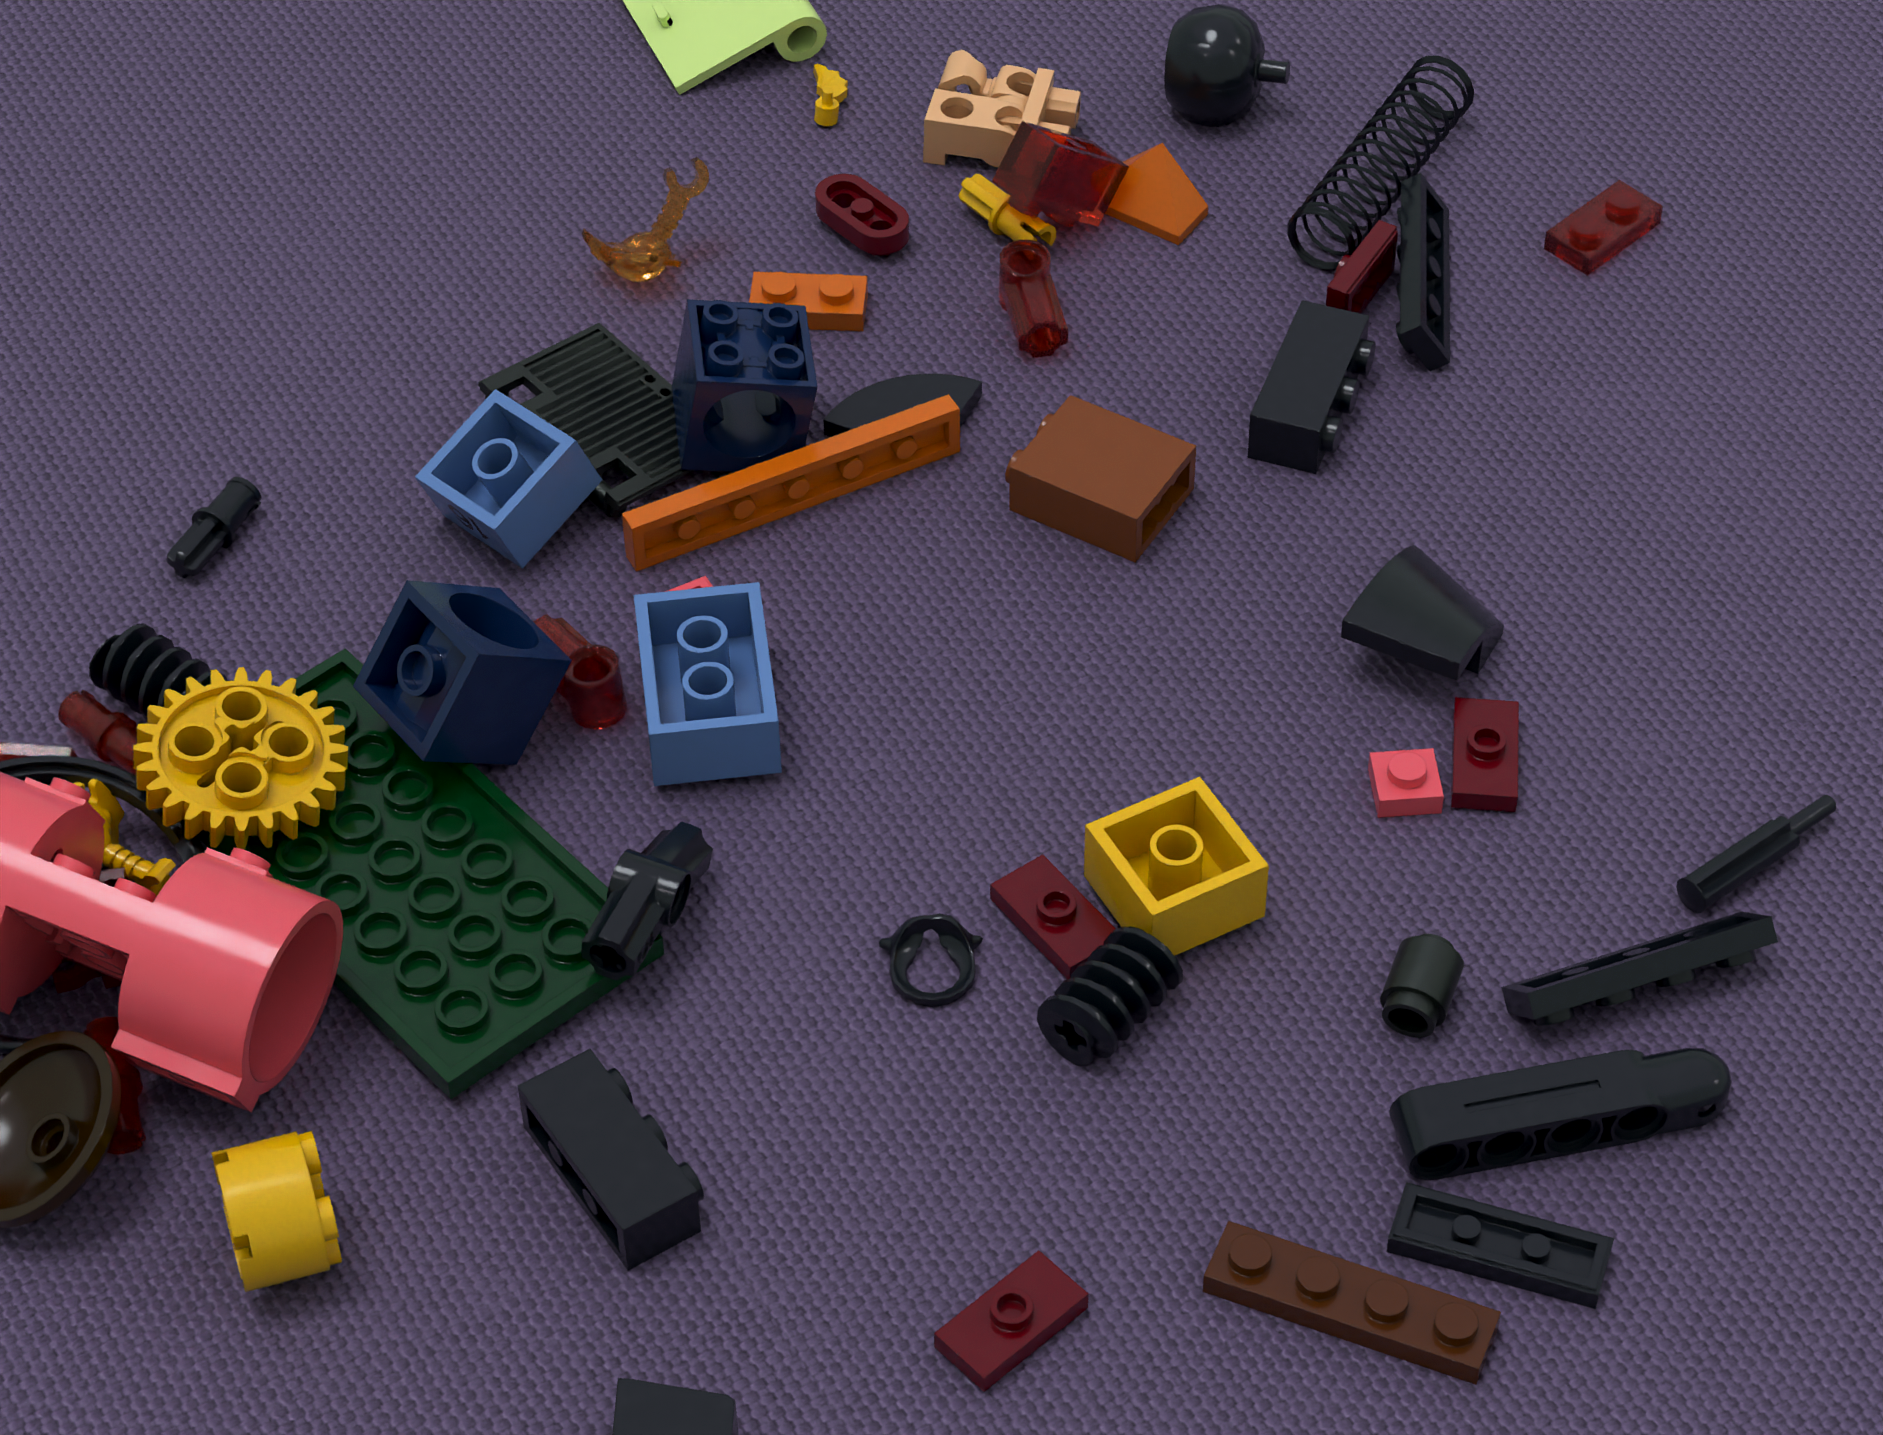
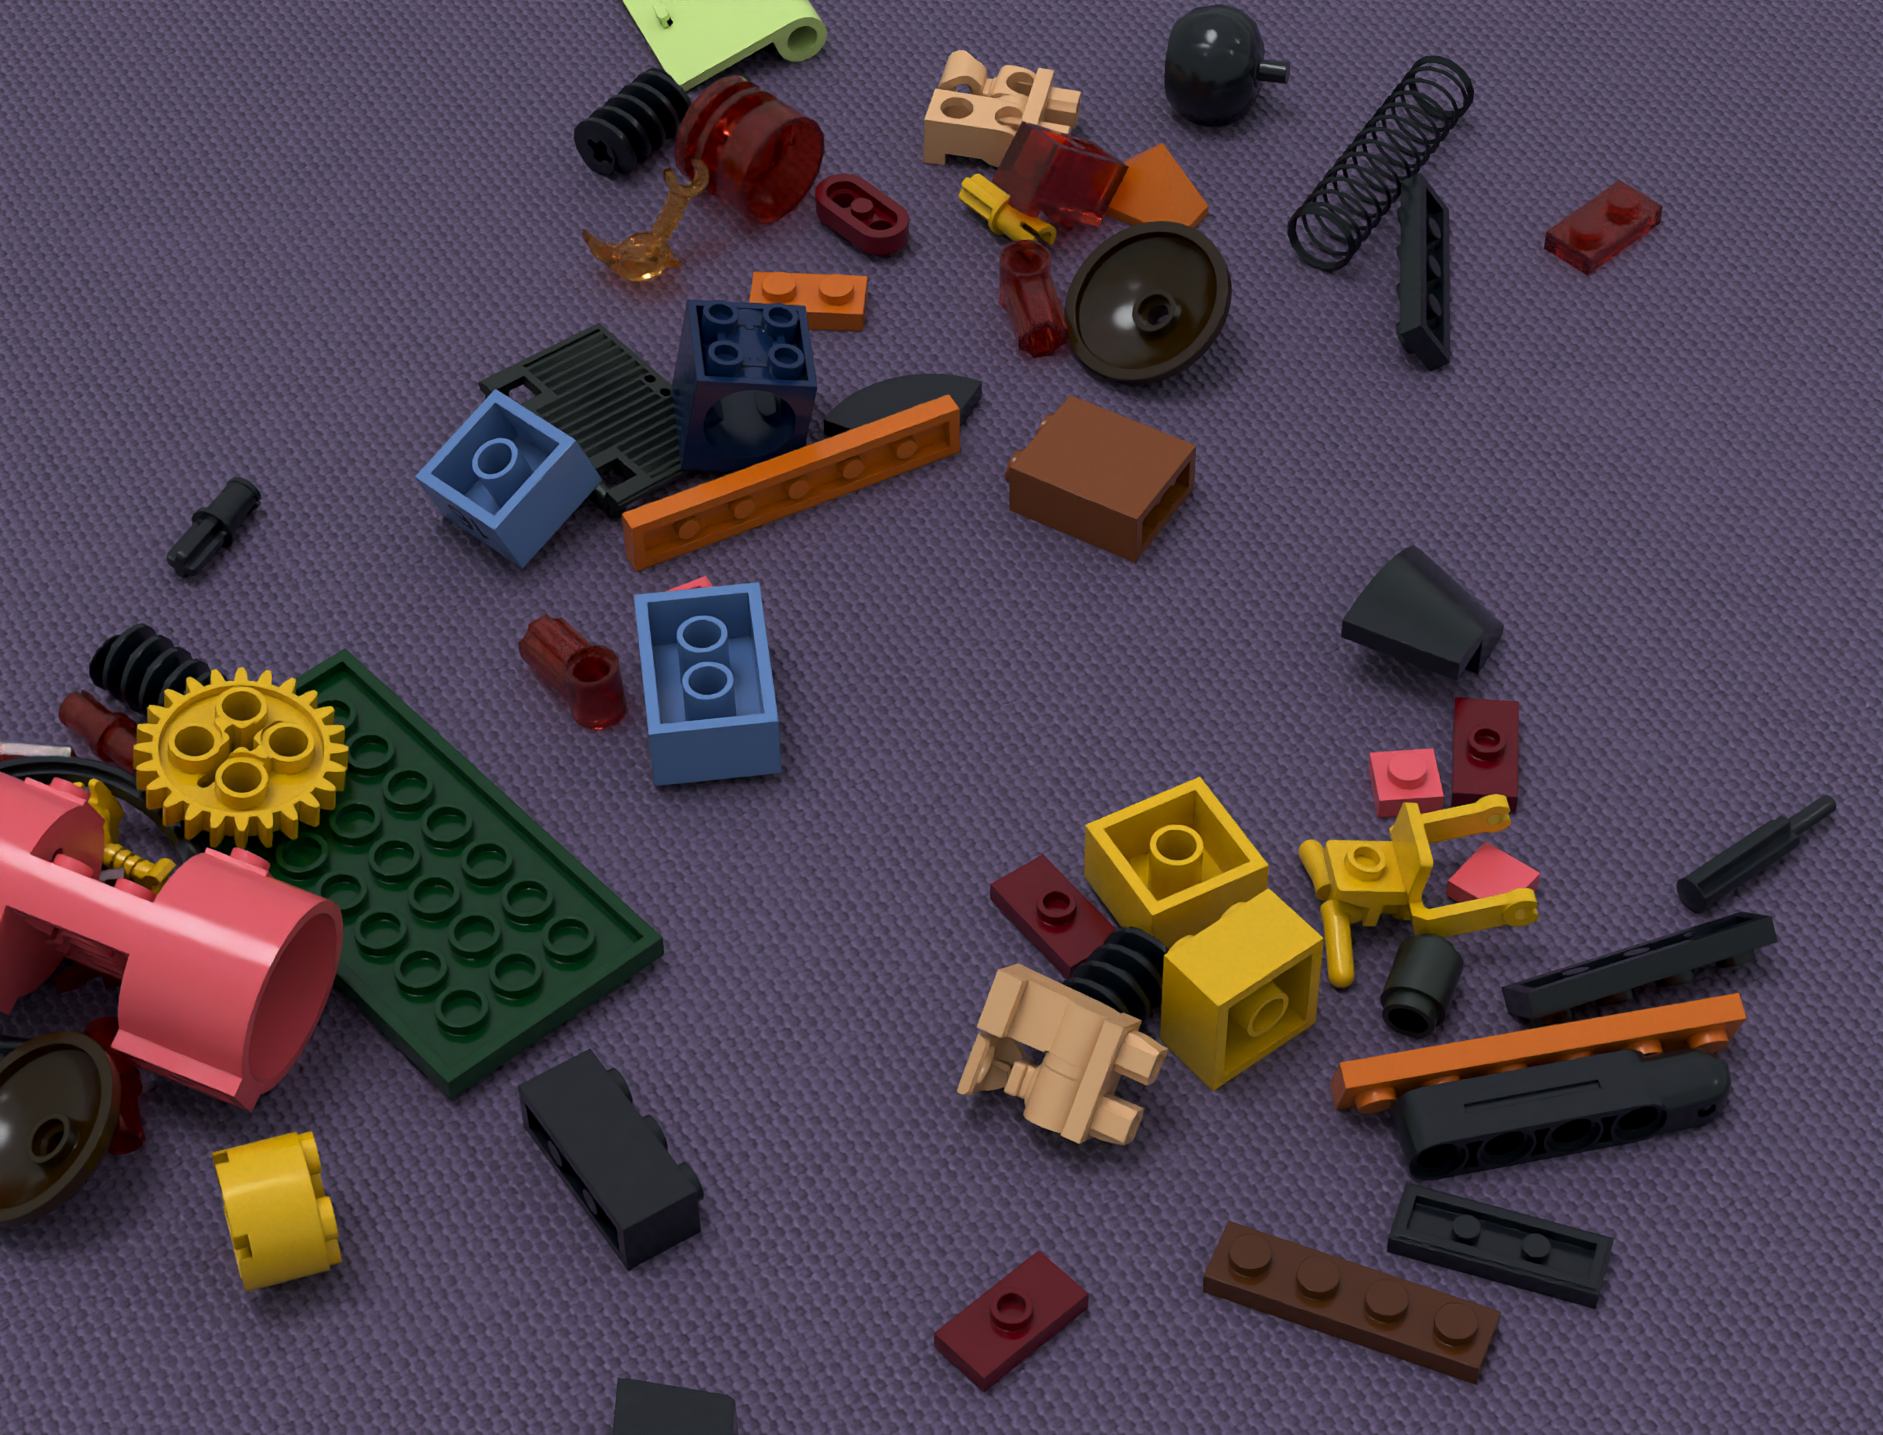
dark blue brick [353,580,572,765] -> none
black piece [581,822,713,981] -> none
yellow piece [813,63,848,126] -> none
black piece [879,913,983,1008] -> none
black brick [1247,300,1376,474] -> none
dark red plate [1326,220,1398,314] -> none
none -> black piece [574,68,694,175]
none -> clear red wheel [674,75,825,224]
none -> light nougat hips [957,963,1168,1146]
none -> dark brown dish [1064,221,1232,385]
none -> yellow brick [1160,888,1324,1091]
none -> yellow piece [1298,794,1539,988]
none -> orange plate [1329,993,1747,1114]
none -> coral tile [1446,841,1540,927]

